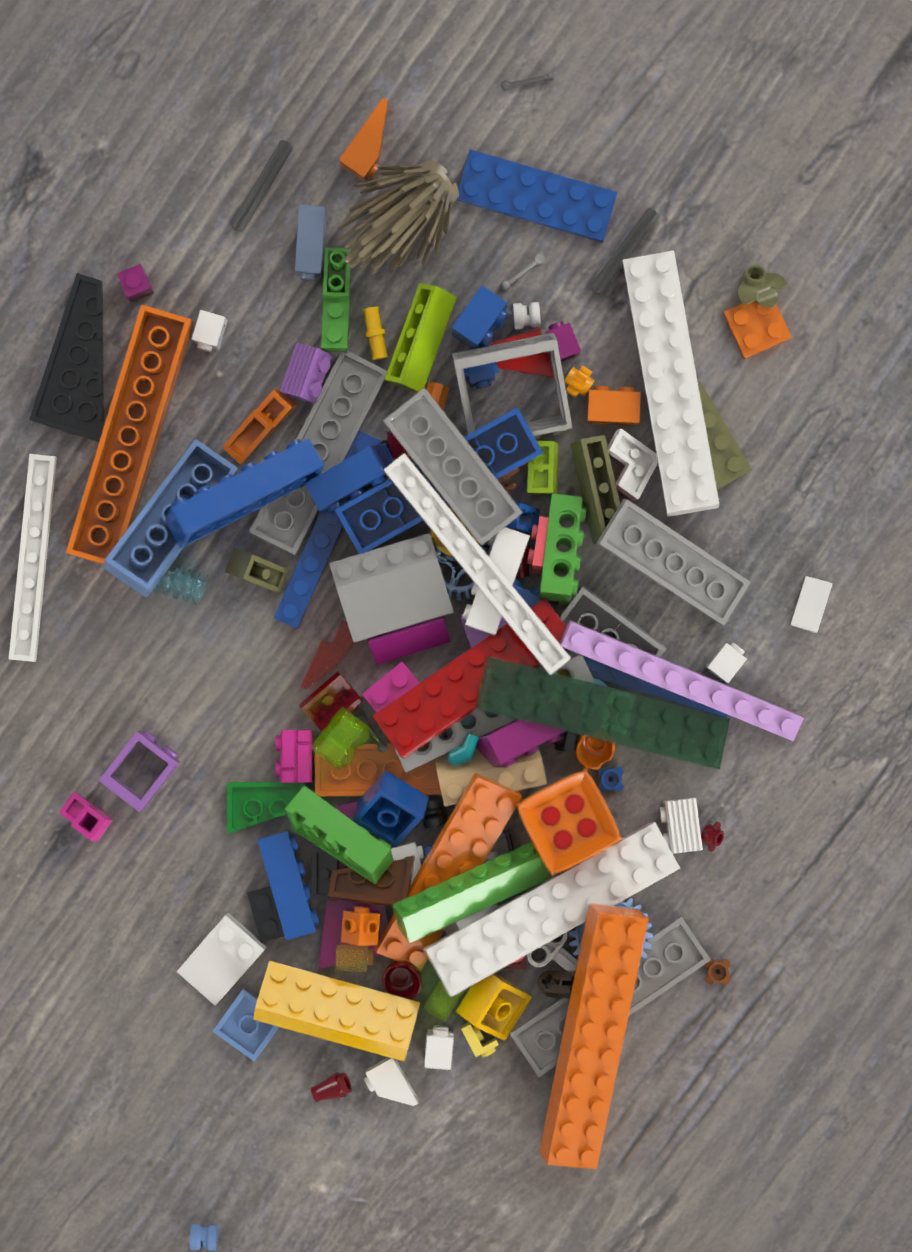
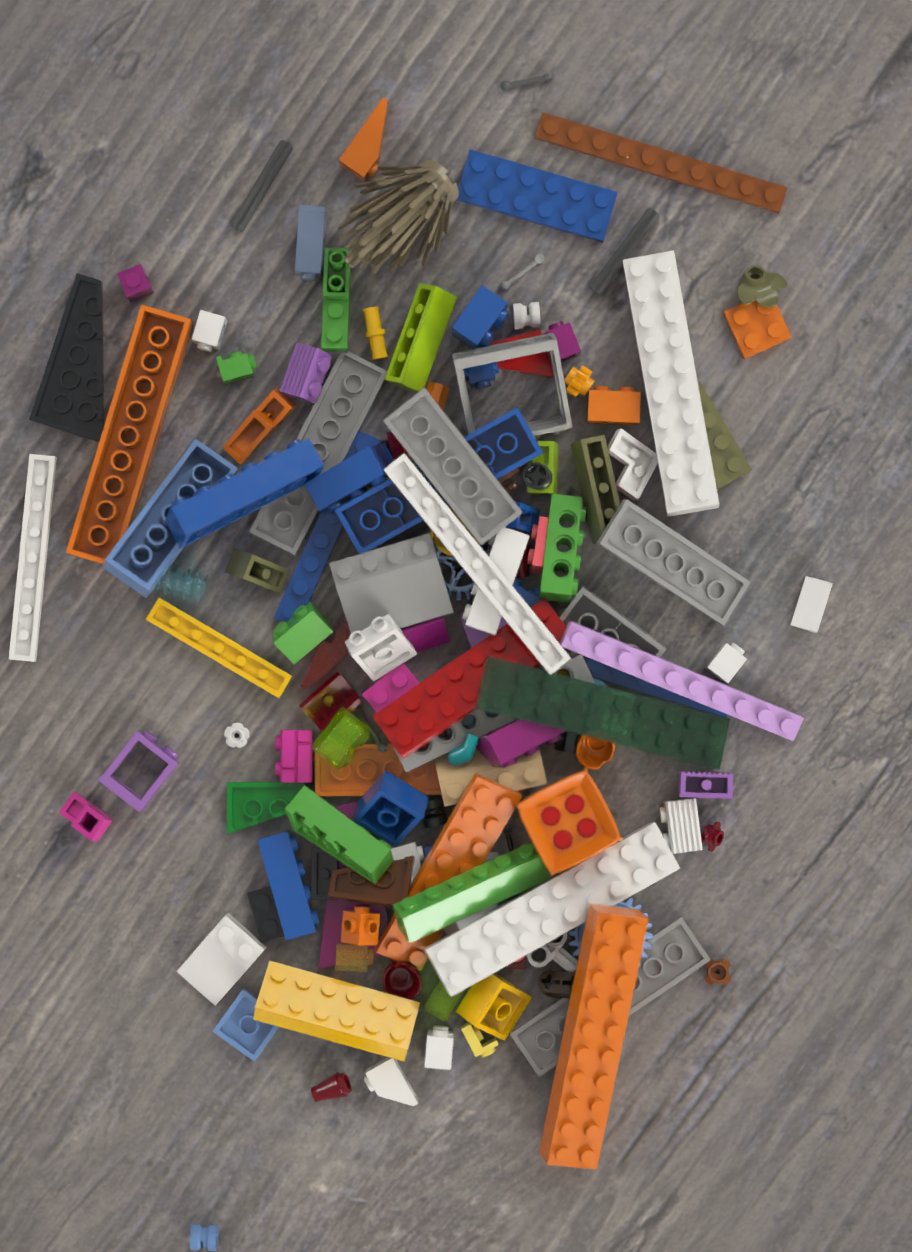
blue plate [598,766,624,792] -> none
none -> yellow plate [146,598,293,698]
none -> bright green brick [216,351,257,385]
none -> white plate [224,723,250,748]
none -> bright green brick [272,602,333,664]
none -> white plate [345,614,417,682]
none -> pearl dark grey wheel [523,462,553,491]
none -> dark orange plate [535,112,788,214]
none -> medium lavender brick [677,770,733,799]

